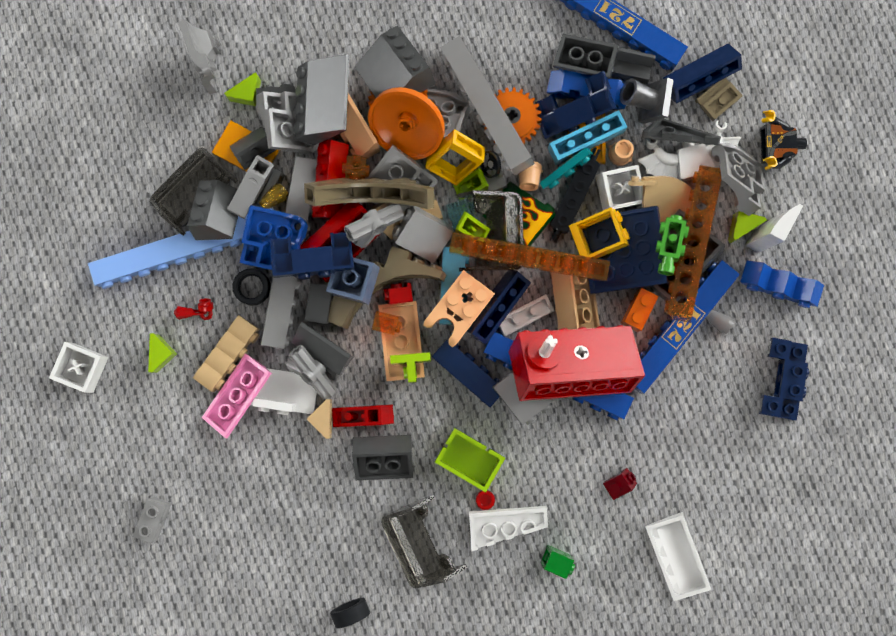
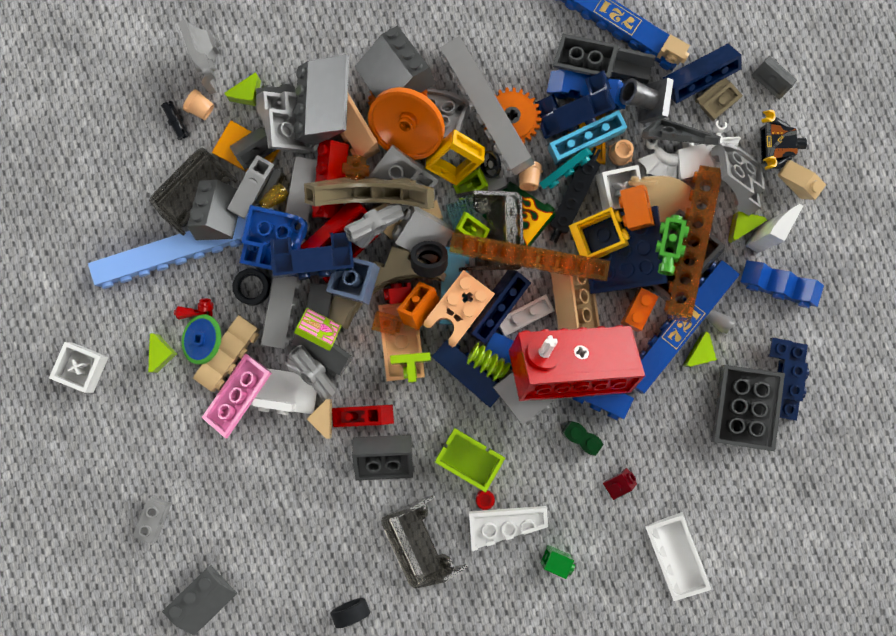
none -> black pin [161,101,189,140]
none -> dark grey slope [162,565,237,635]
none -> blue wheel [182,315,221,365]
none -> light nougat piece [183,89,214,120]
none -> tile [294,308,342,351]
none -> orange brick [397,281,440,330]
none -> black tyre [411,240,448,278]
none -> lime piece [467,342,511,381]
none -> dark green brick [561,421,604,456]
none -> orange brick [618,185,654,231]
none -> tan brick [657,34,690,65]
none -> lime slope [683,332,717,367]
none -> dark grey slope [711,365,785,452]
none -> dark grey panel [752,56,797,100]
none -> tan slope [778,160,826,200]

